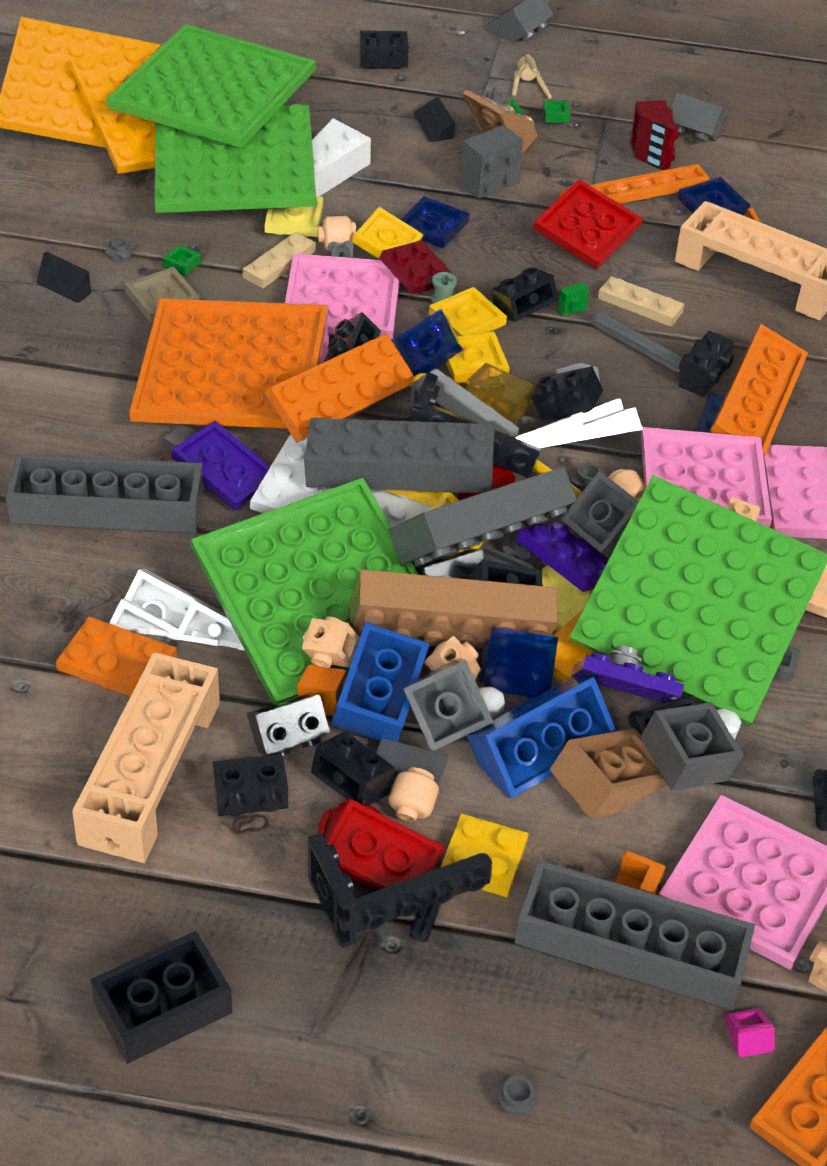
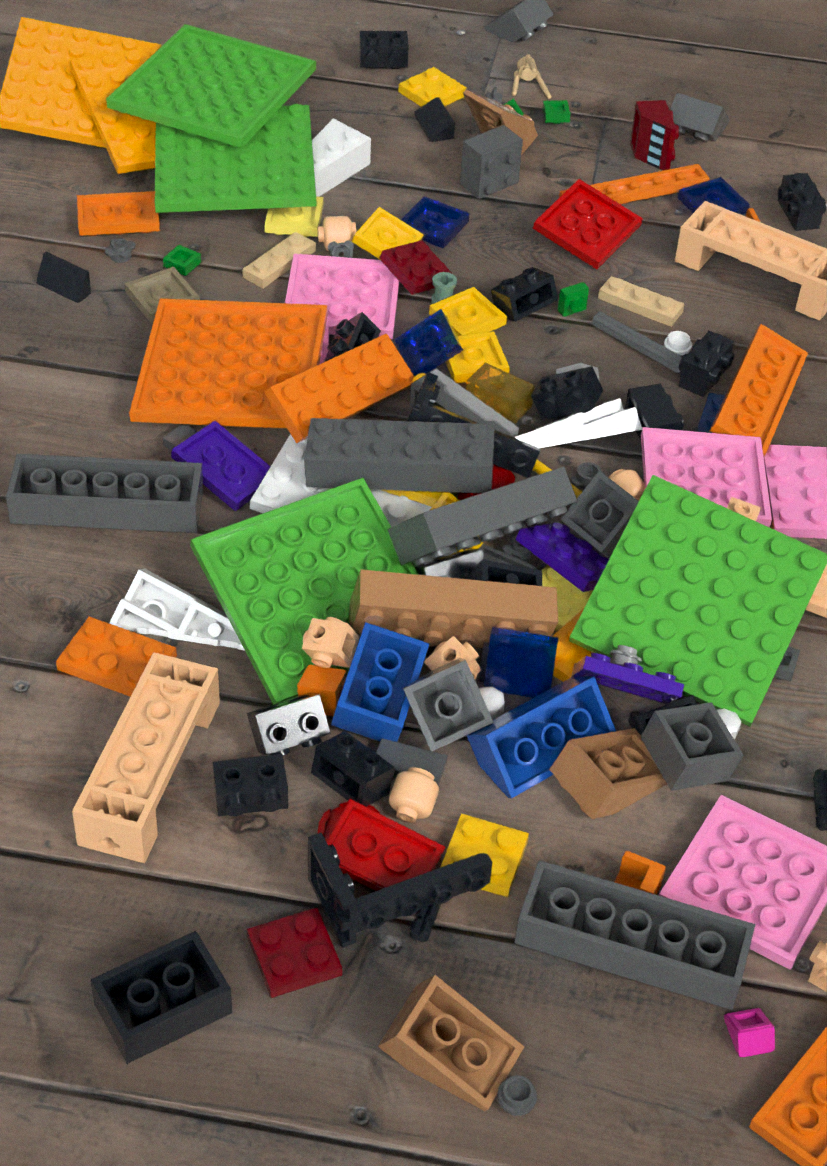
none -> orange plate [77,191,160,236]
none -> dark red plate [247,907,343,998]
none -> medium nougat slope [378,975,525,1111]
none -> yellow plate [398,67,467,107]
none -> black brick [625,383,684,440]
none -> white plate [664,331,692,356]
none -> black brick [777,173,826,231]

